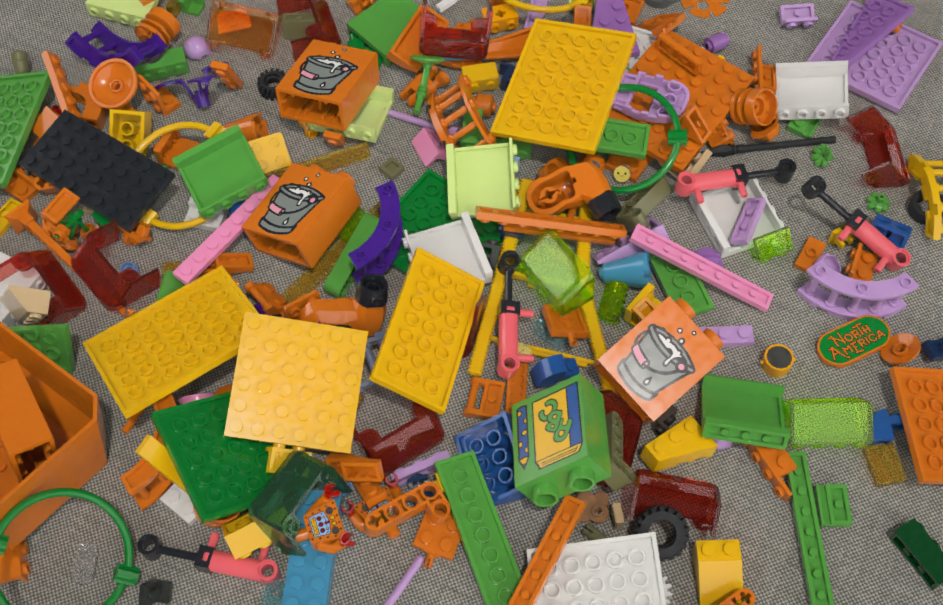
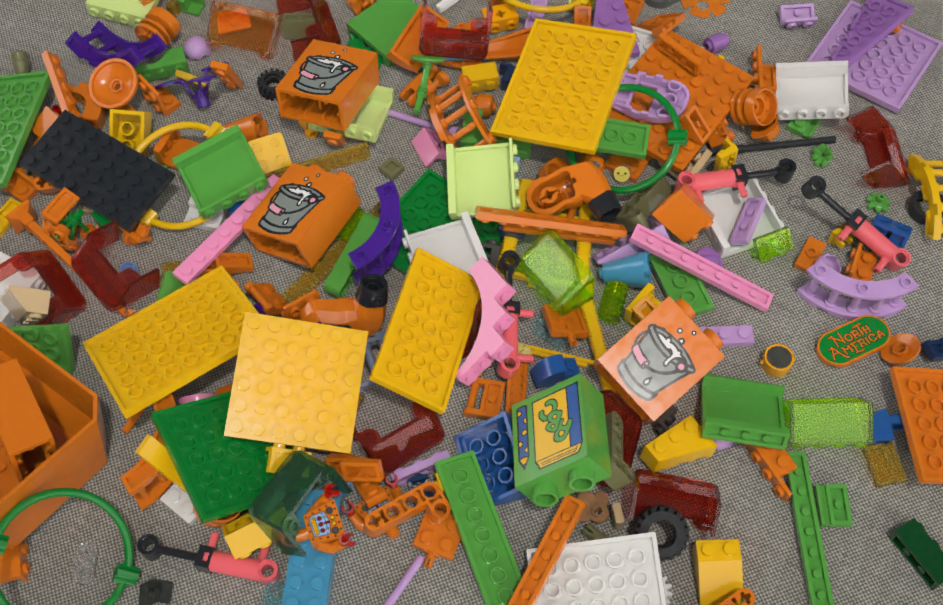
none -> yellow tile [175,69,207,87]
none -> bright pink arch [456,257,517,386]
none -> orange slope [652,182,715,243]
none -> yellow bracket [713,138,738,171]

